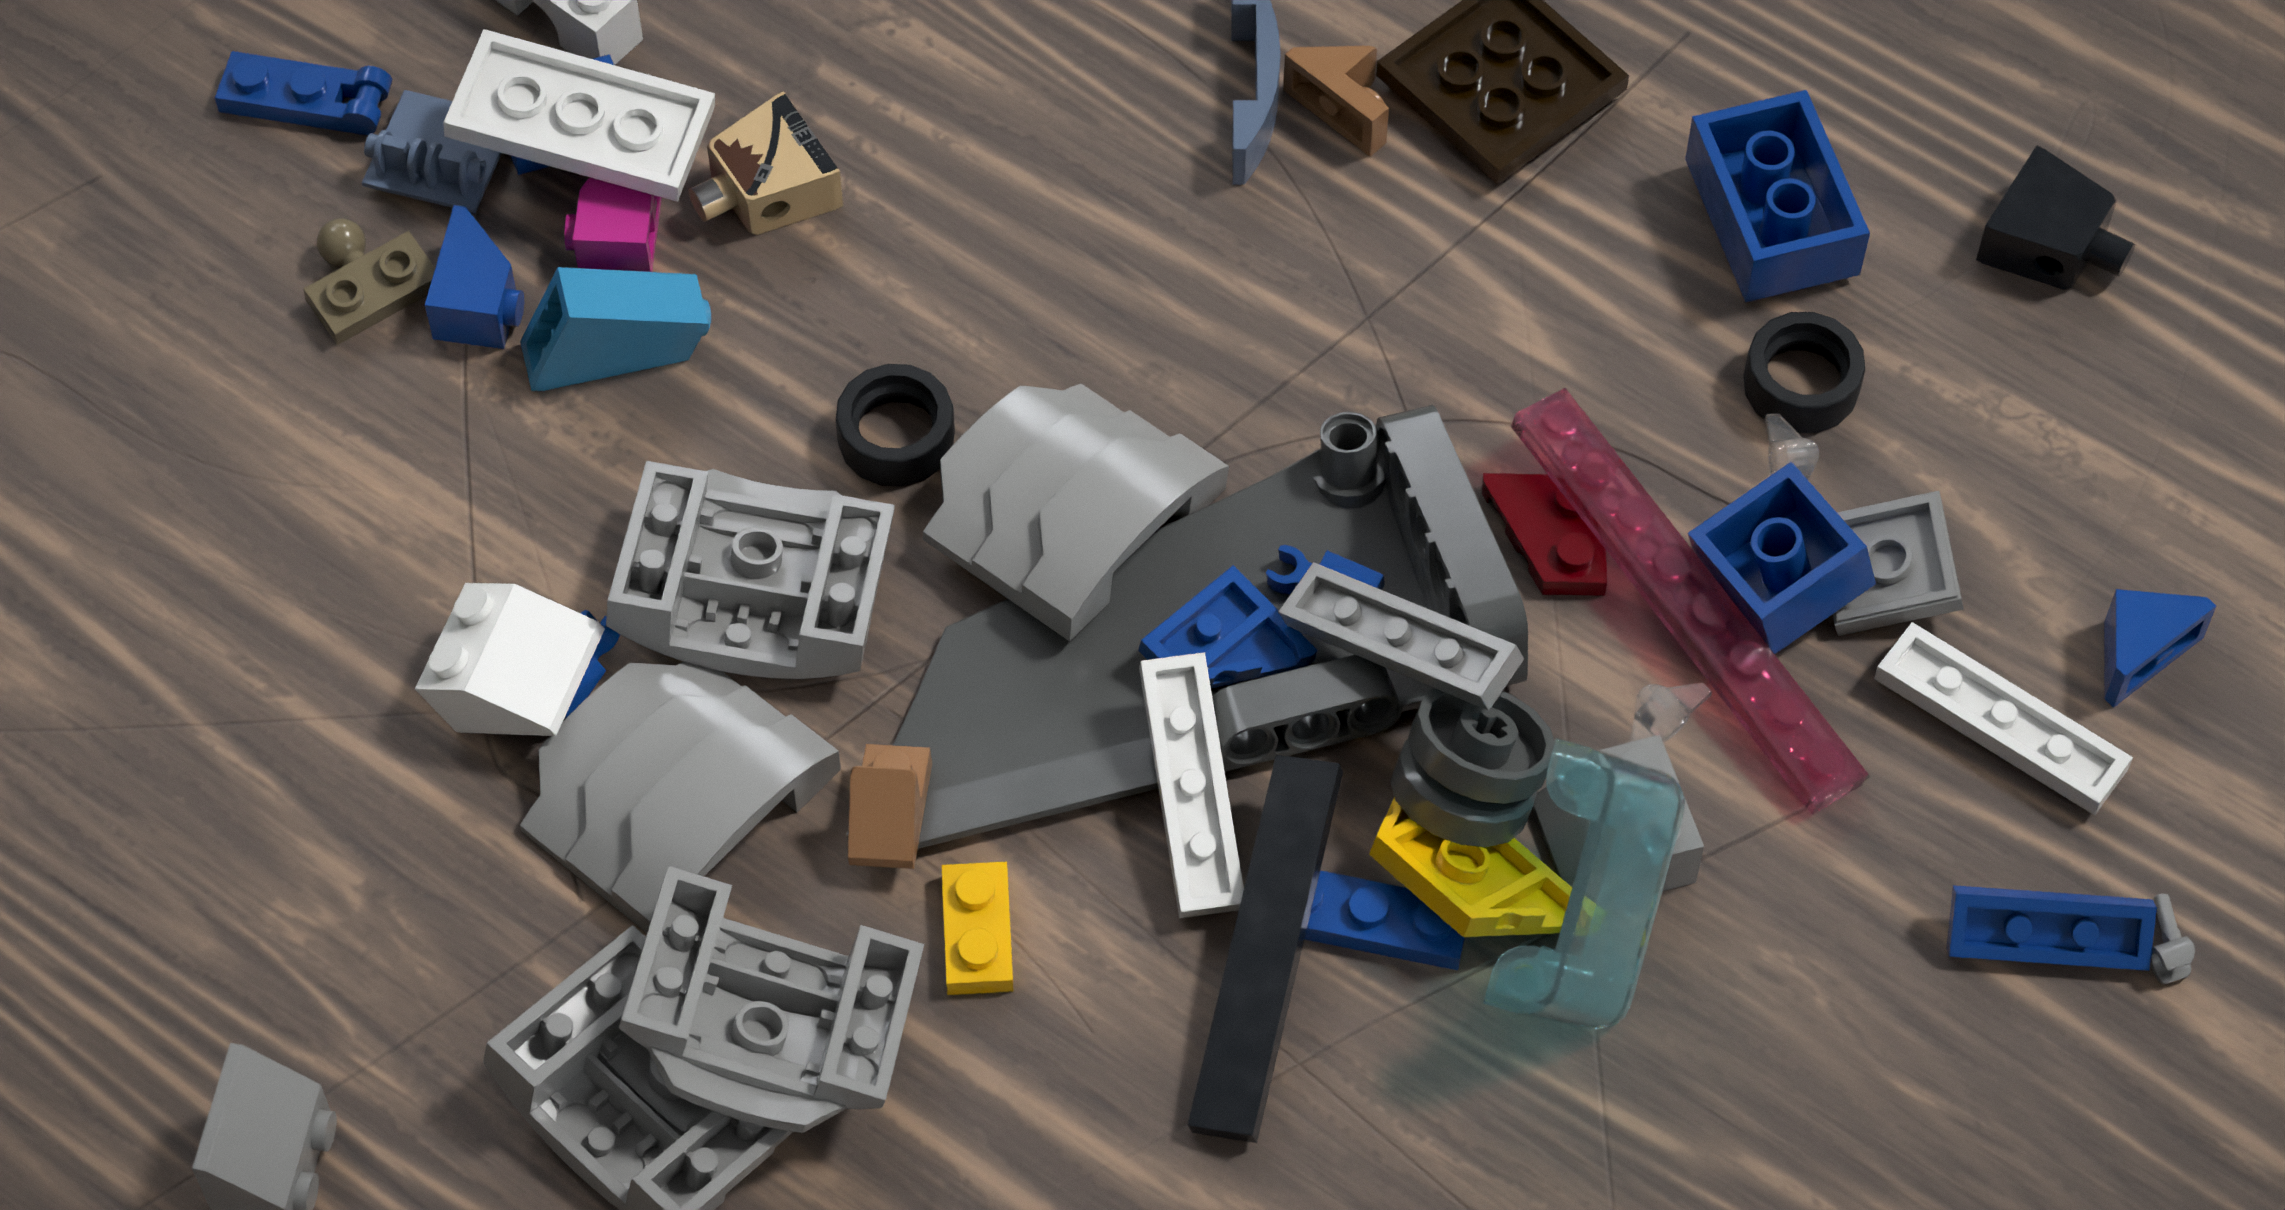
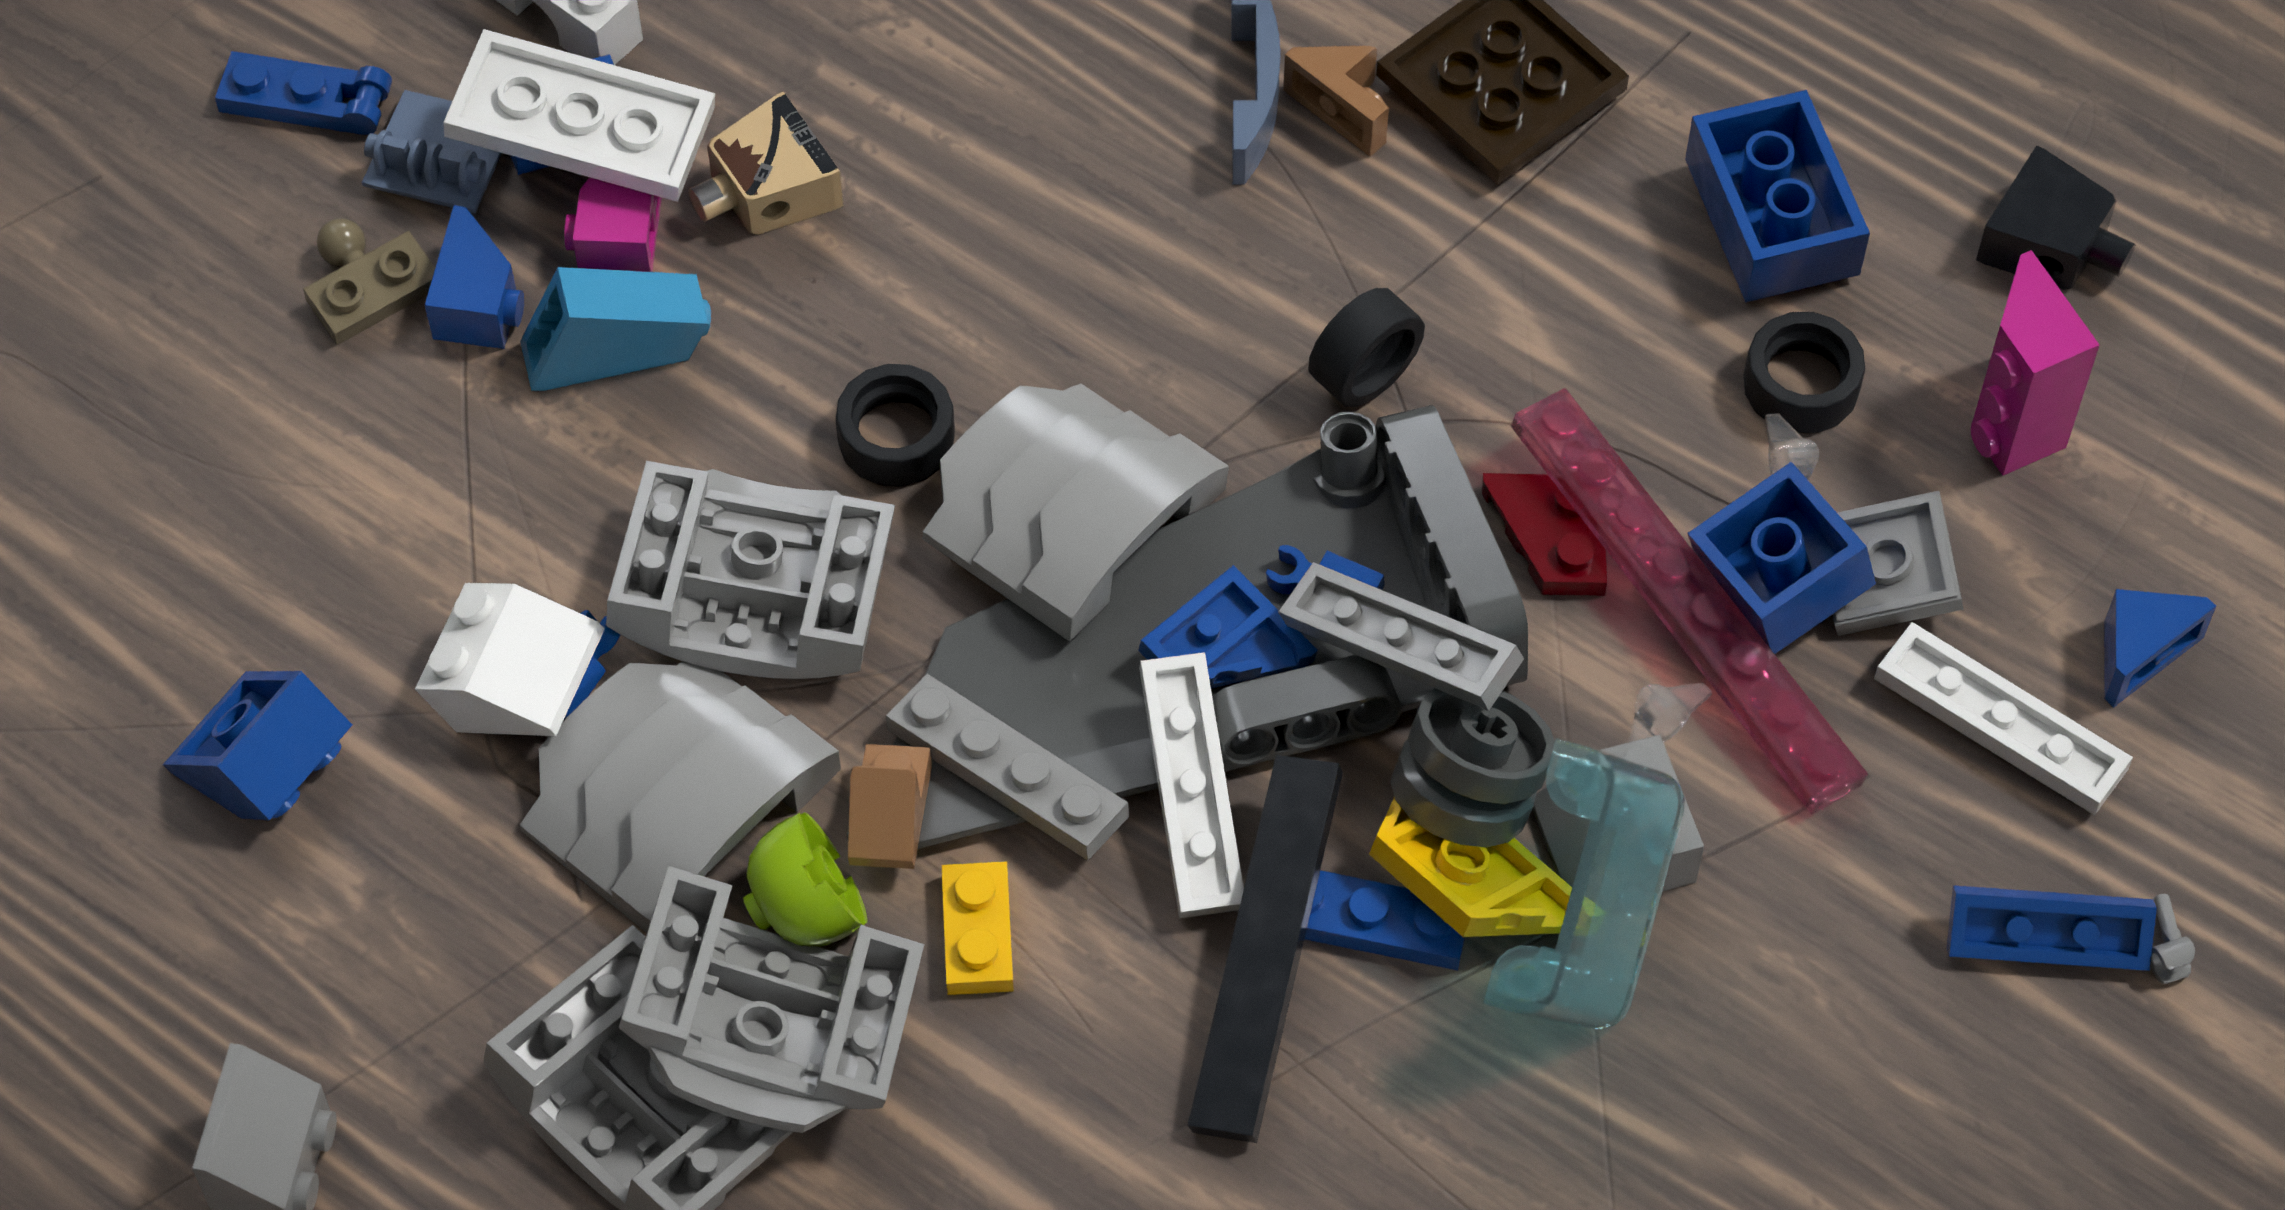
none -> blue slope [163,671,352,820]
none -> lime cylinder [743,812,868,947]
none -> light grey plate [886,673,1129,861]
none -> black tyre [1308,288,1425,407]
none -> dark pink slope [1970,250,2100,476]

